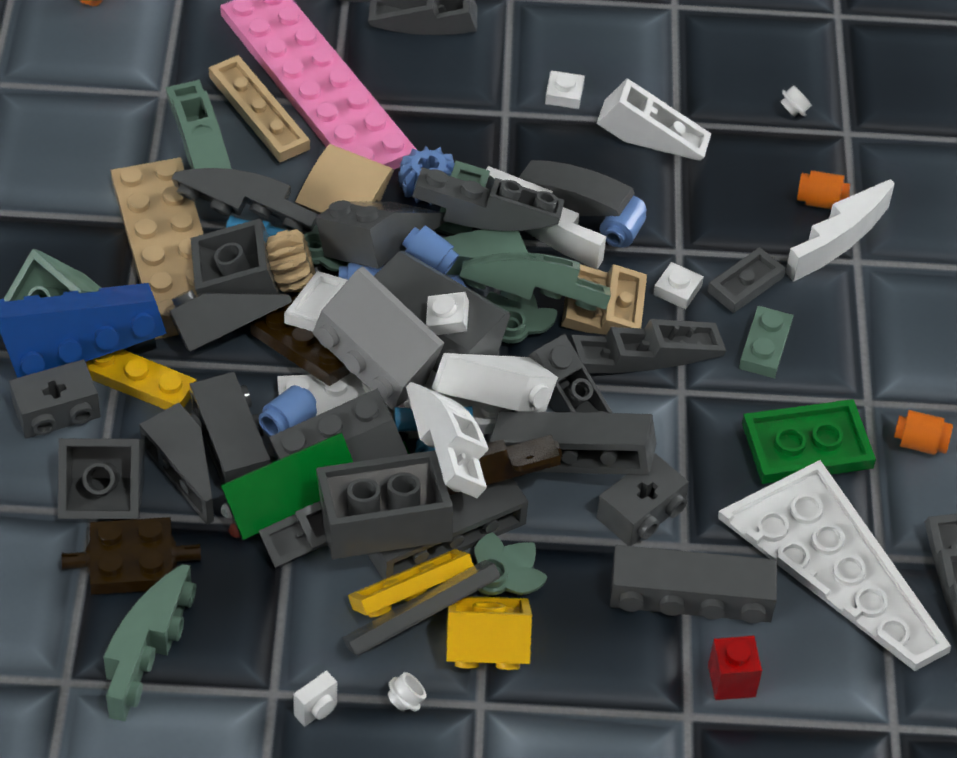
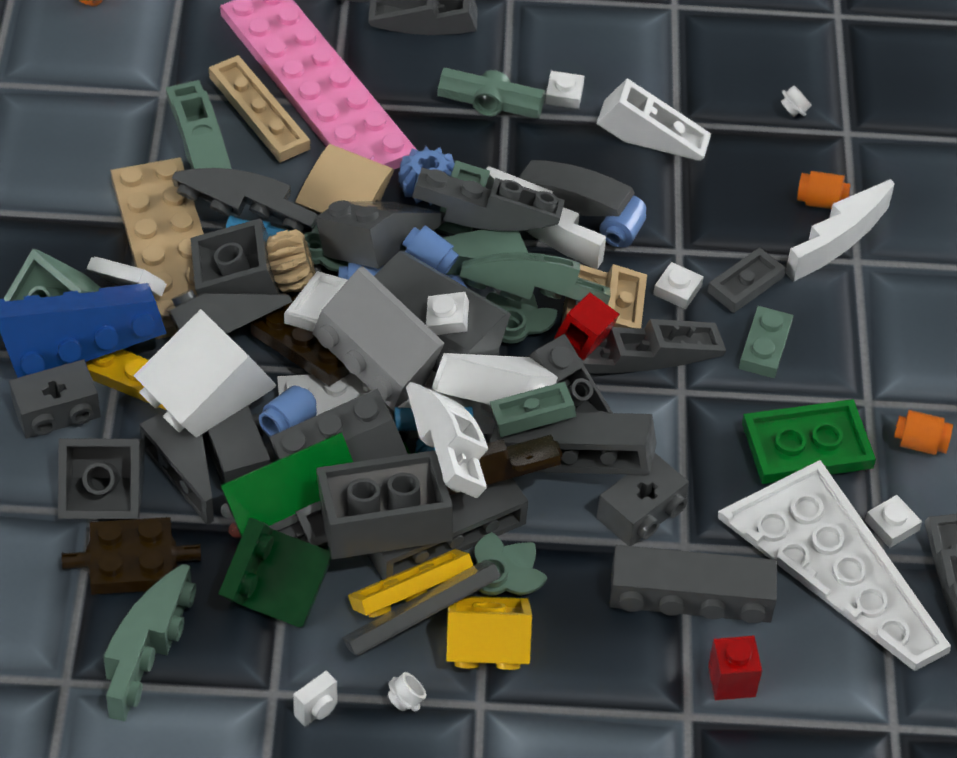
none -> white tile [87,256,167,296]
none -> white slope [134,309,276,438]
none -> dark green bracket [218,517,332,628]
none -> sand green piece [438,68,546,119]
none -> sand green plate [489,381,576,437]
none -> red brick [554,292,620,360]
none -> white plate [865,495,922,548]

